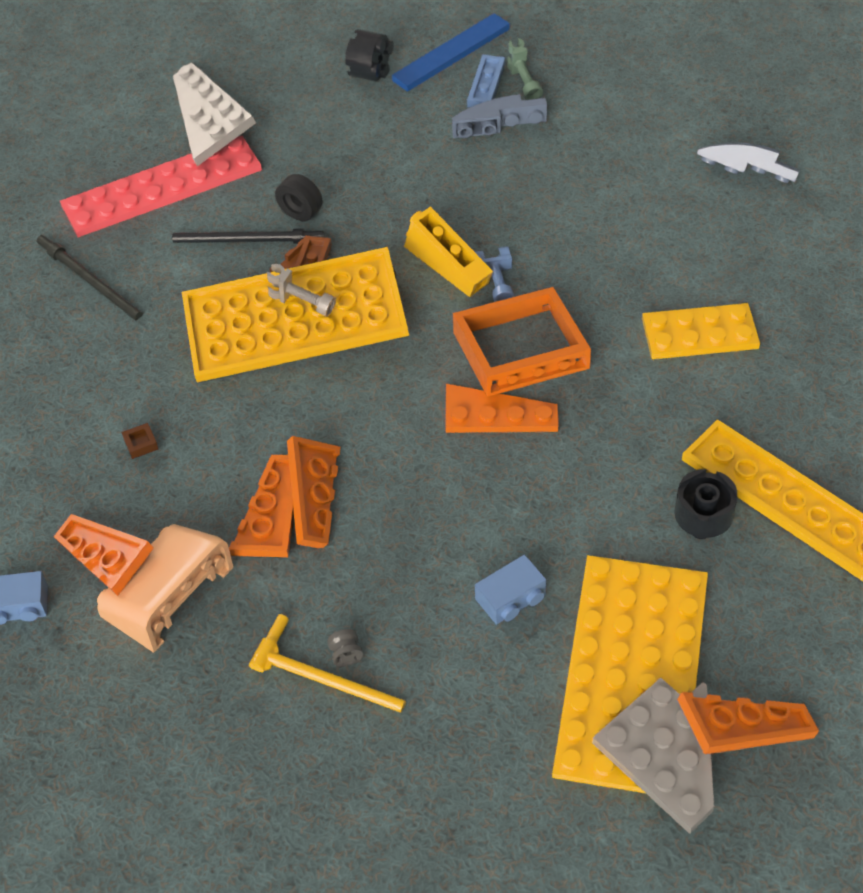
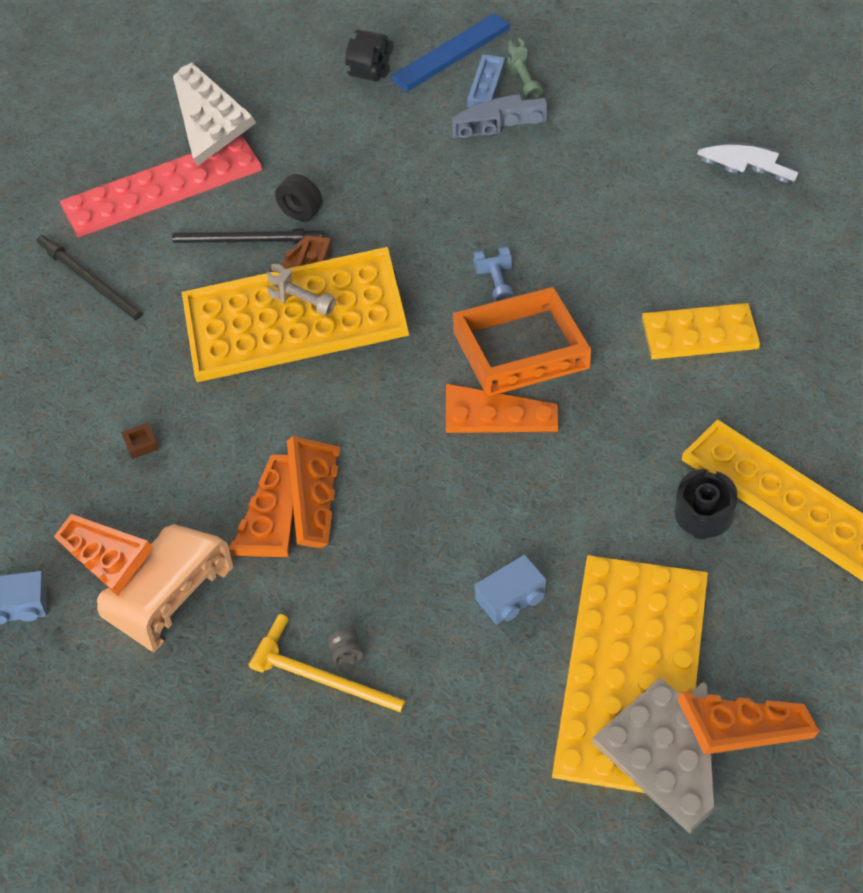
yellow slope [404,206,493,297] -> none

